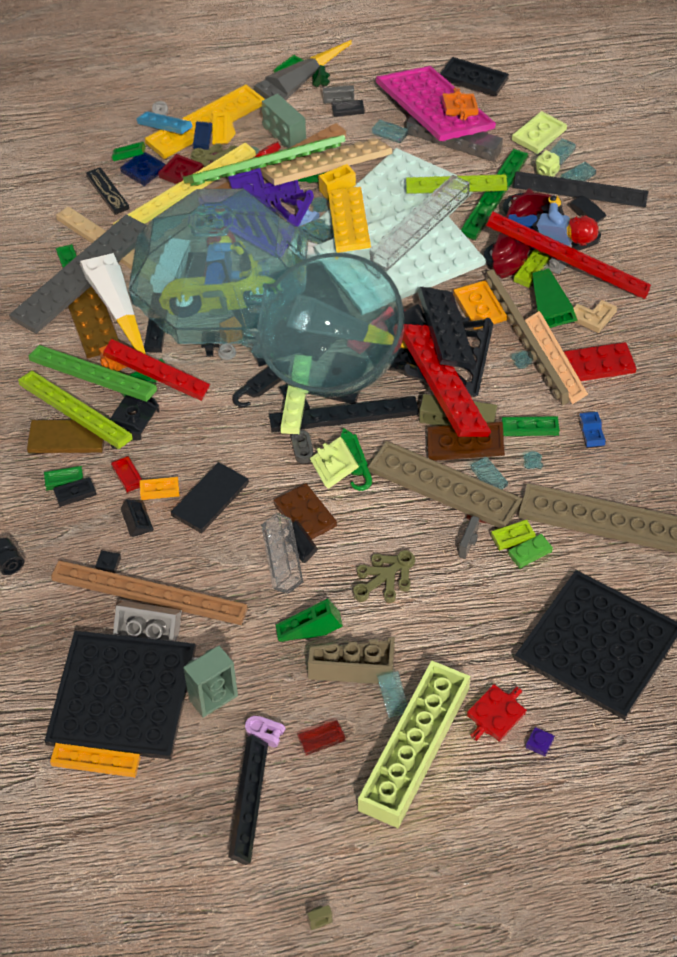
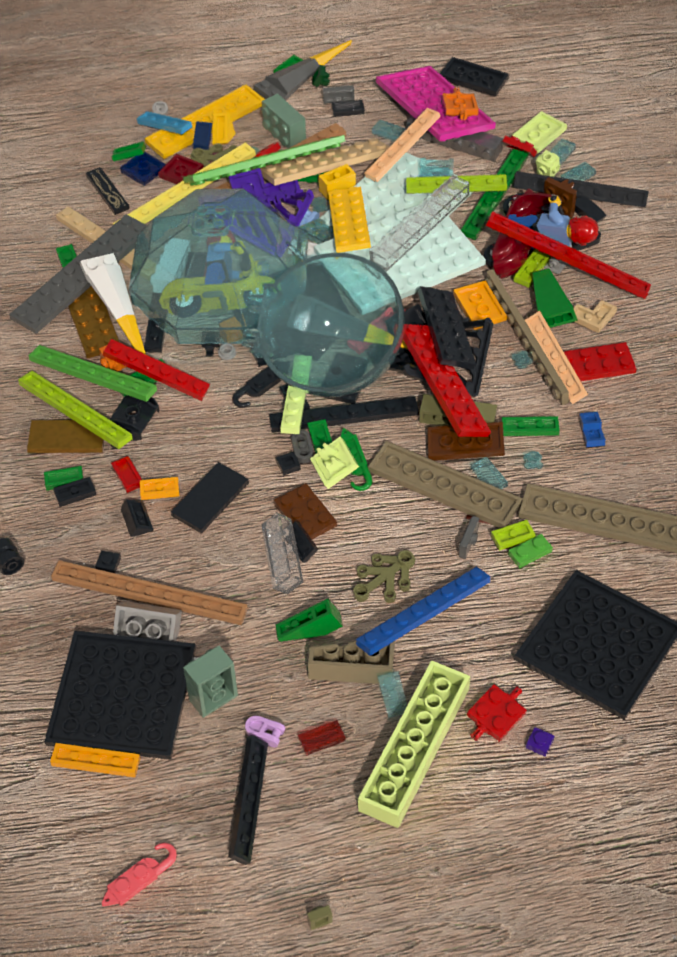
none -> coral plate [102,842,177,907]
none -> black plate [276,452,301,476]
none -> green plate [307,419,332,454]
none -> blue plate [356,567,490,656]
none -> light nougat tile [364,108,441,182]
none -> clear light blue plate [419,158,454,177]
none -> red plate [502,136,537,158]
none -> reddish brown plate [544,177,577,218]

